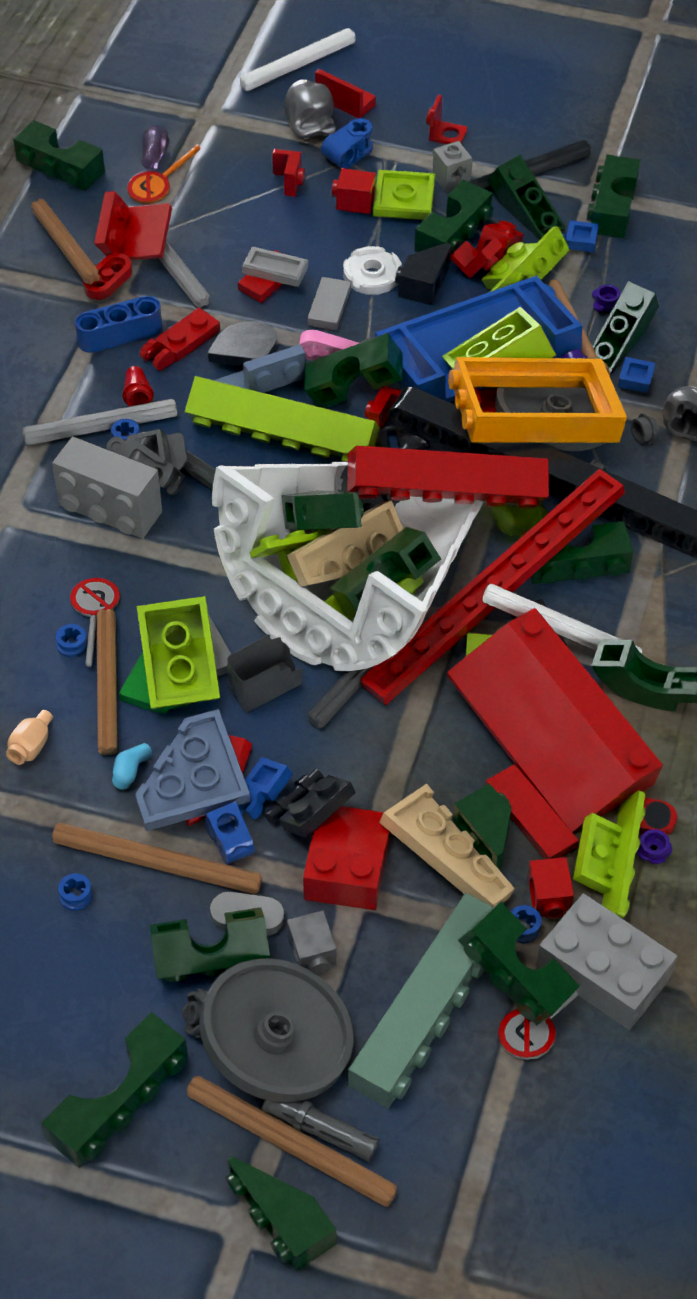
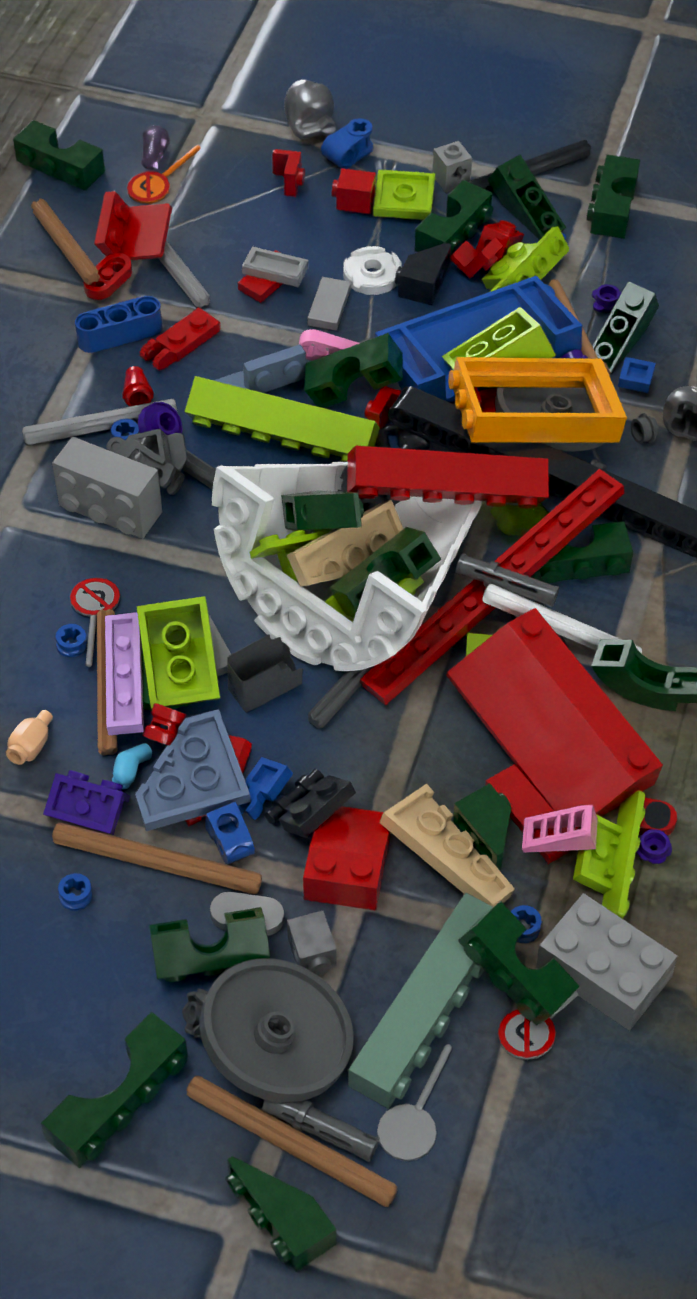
tile [207,321,278,366] -> none
white axle [239,28,355,91] -> none
red panel [315,69,376,118] -> none
red bracket [426,94,467,145] -> none
red brick [527,857,574,919] -> none
blue plate [566,220,598,253] -> none
none -> dark purple bracket [43,770,130,835]
none -> lavender plate [105,613,144,735]
none -> dark purple plate [138,402,183,435]
none -> red wheel [142,703,187,746]
none -> light grey piece [377,1044,452,1161]
none -> dark grey pin [456,553,560,607]
none -> bright pink slope [522,805,598,853]

